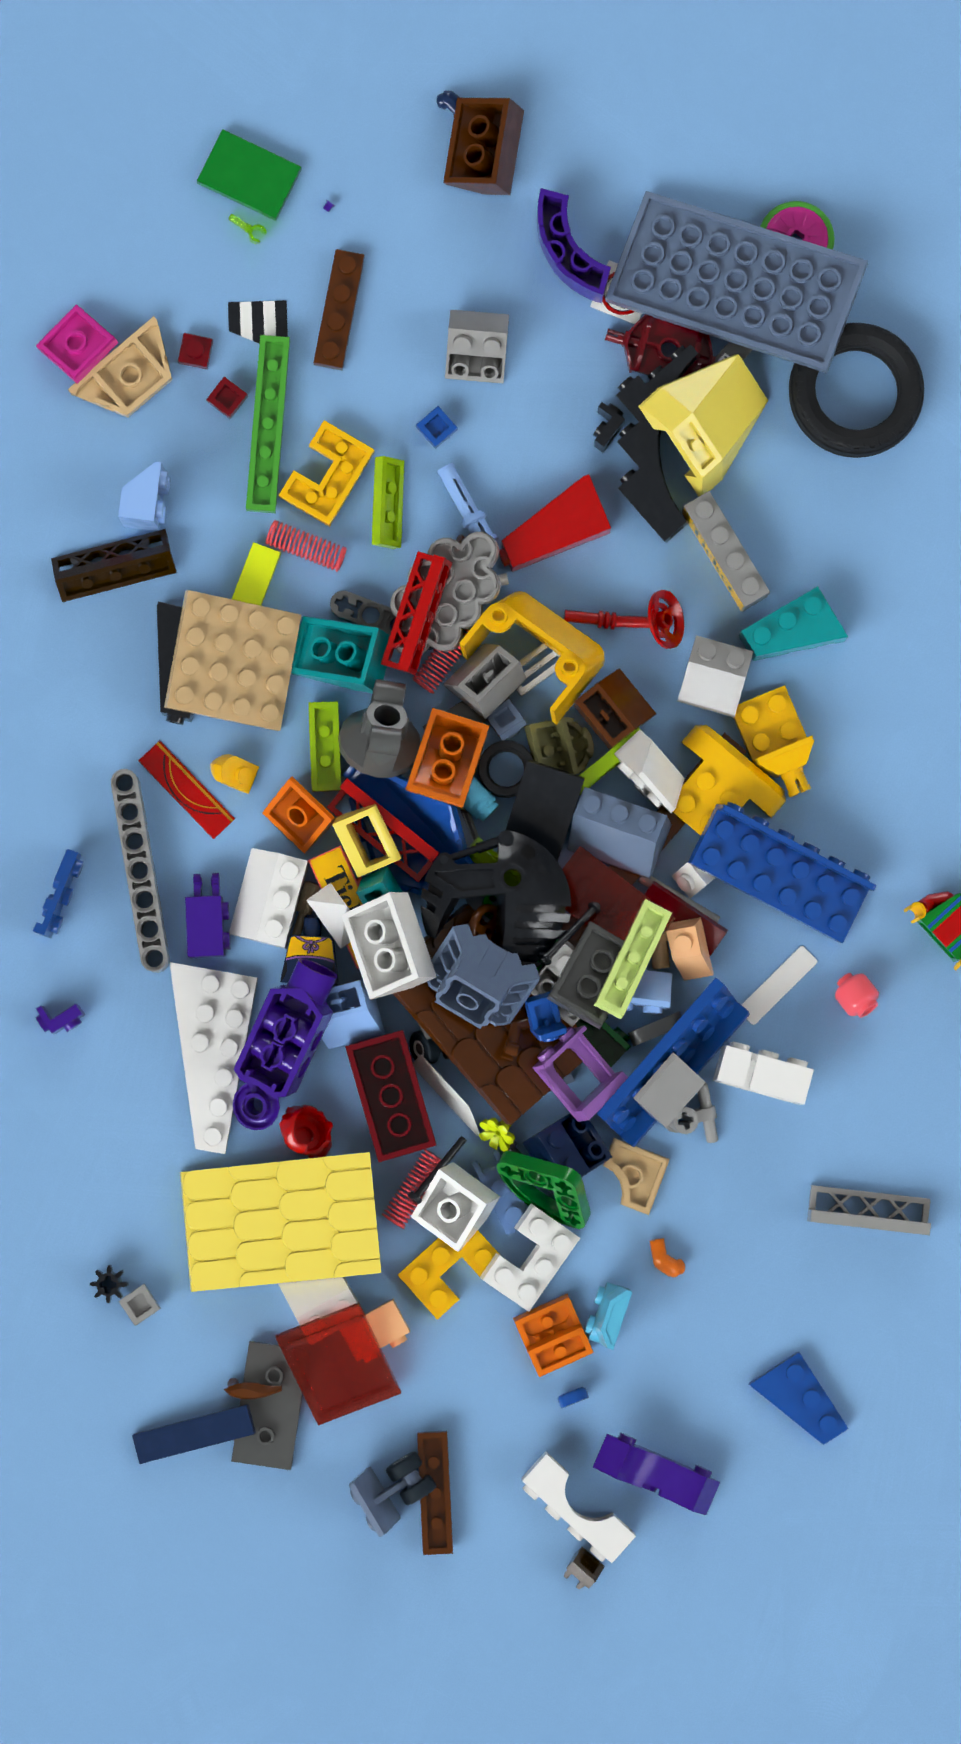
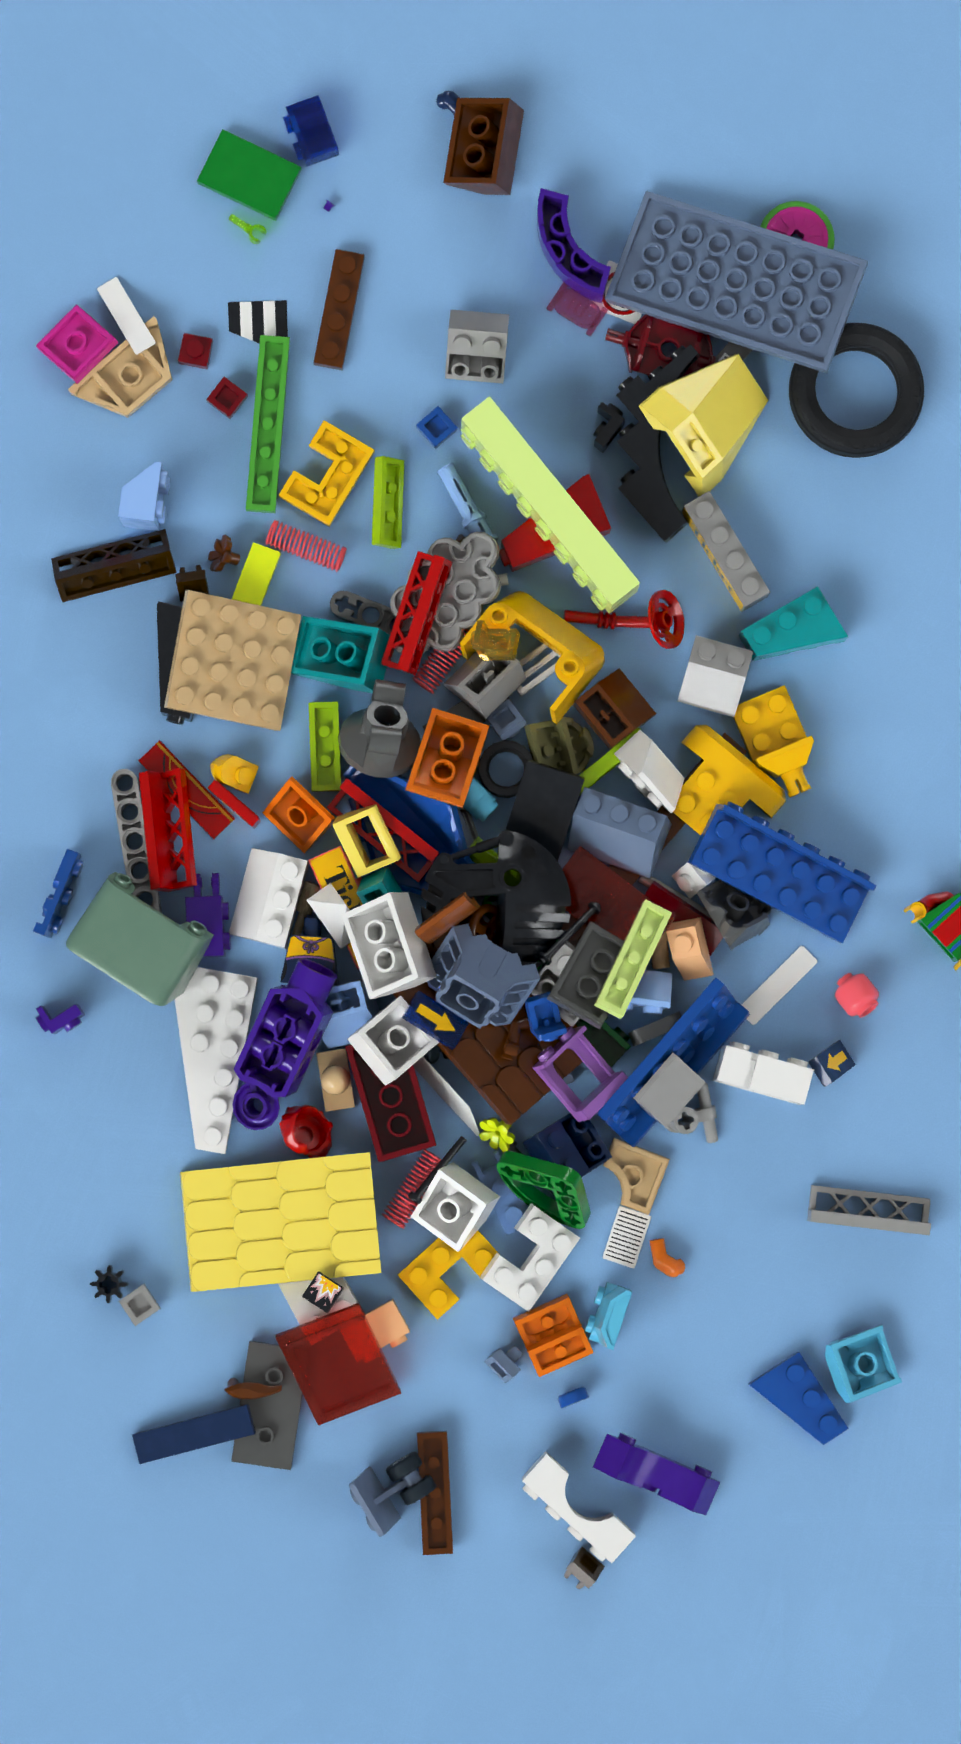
none -> sand green windscreen [66,872,214,1006]
none -> white sticker [97,277,156,355]
none -> red fence [139,768,197,892]
none -> dark brown tile [175,565,209,602]
none -> reddish brown plant [208,535,240,572]
none -> red tile [208,780,261,829]
none -> clear blue brick [282,95,339,167]
none -> tile [302,1271,344,1313]
none -> tan tile [316,1048,355,1112]
none -> white slope [347,996,439,1086]
none -> clear blue tile [401,991,469,1050]
none -> dark orange slope [414,892,480,944]
none -> yellowish green brick [460,396,640,614]
none -> clear yellow bracket [471,620,520,661]
none -> sand blue tile [484,1345,523,1383]
none -> clear pink piece [546,282,608,337]
none -> white sticker [603,1206,651,1269]
none -> dark grey slope [697,880,772,951]
none -> dark blue tile [808,1040,856,1087]
none -> medium azure slope [825,1325,902,1403]

